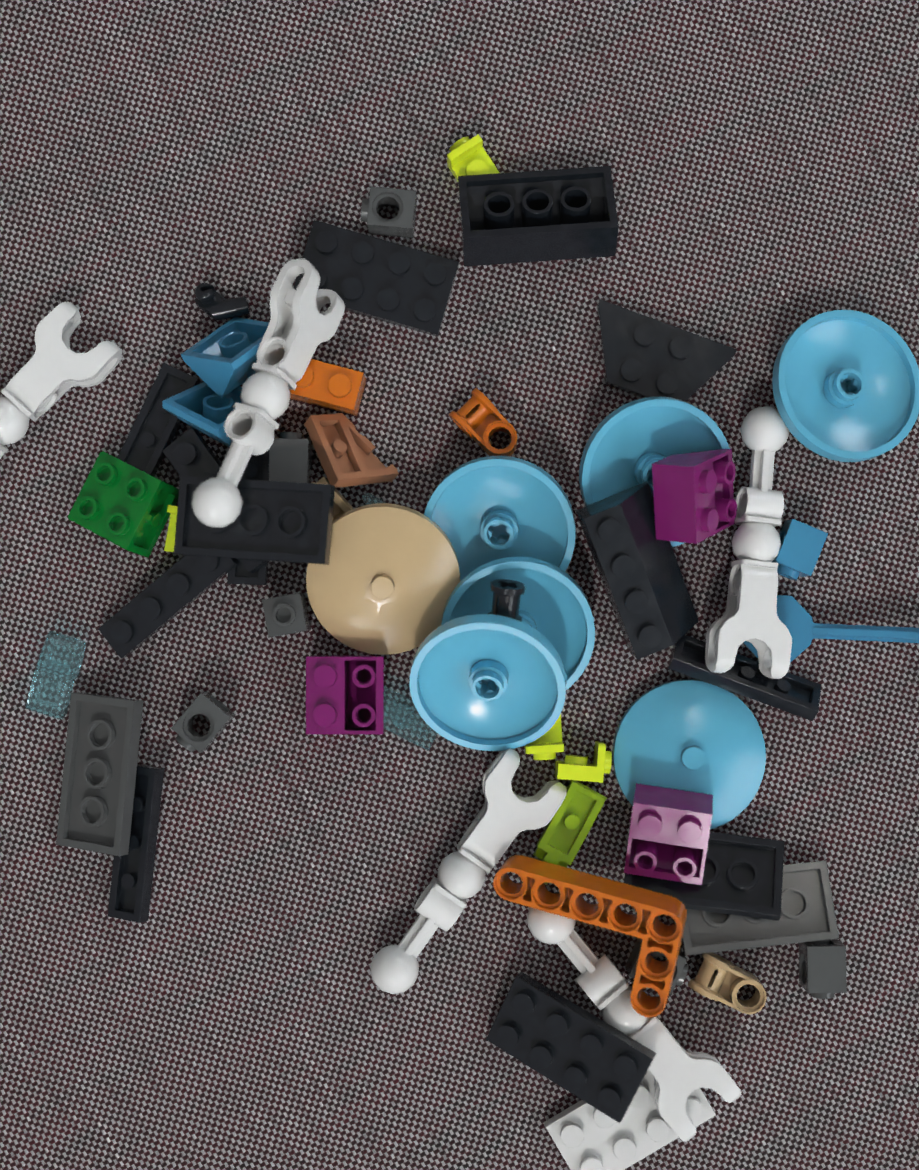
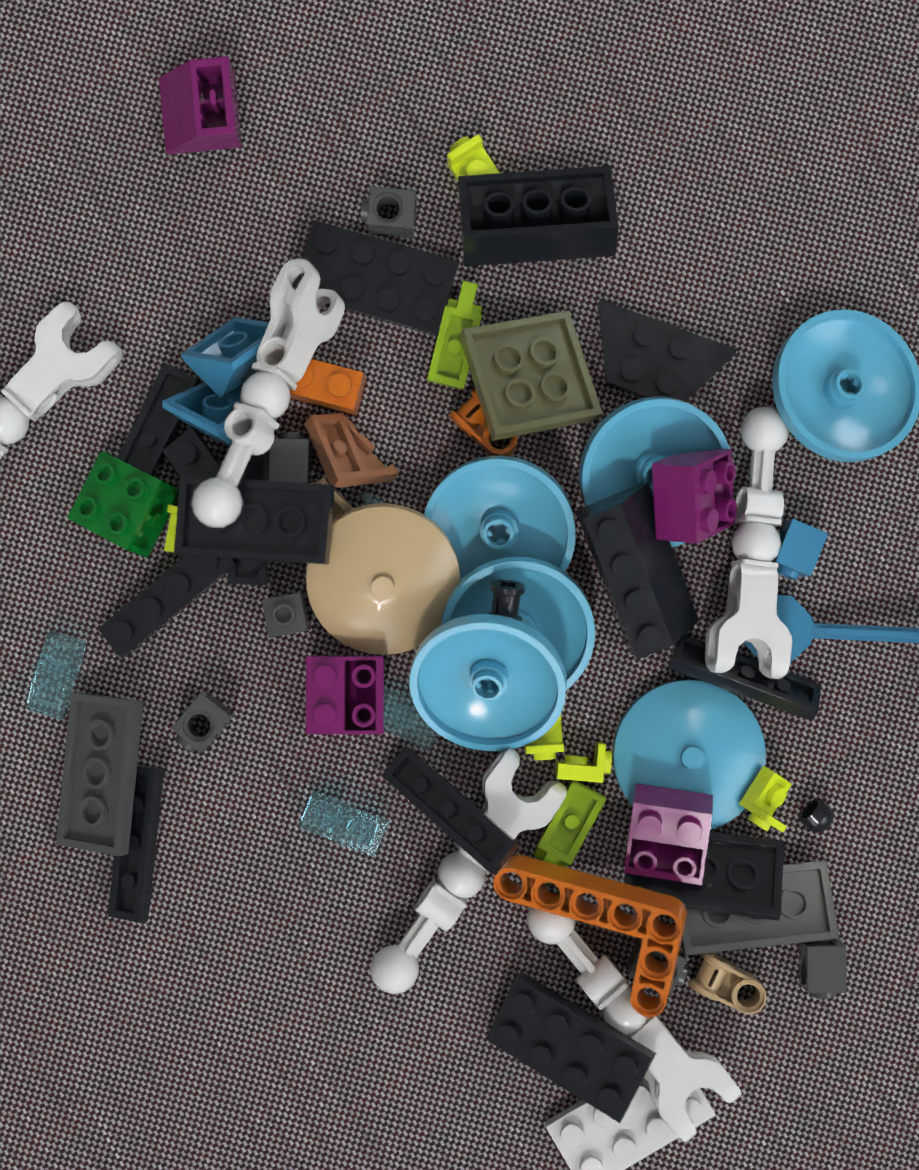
black arm [194,283,250,320] -> none
none -> magenta slope [159,56,242,155]
none -> clear light blue slope [299,790,389,857]
none -> black plate [381,746,520,875]
none -> lime hinge [427,280,482,390]
none -> olive plate [459,310,603,441]
none -> neon yellow bracket [739,765,792,833]
none -> black hinge [799,798,833,832]

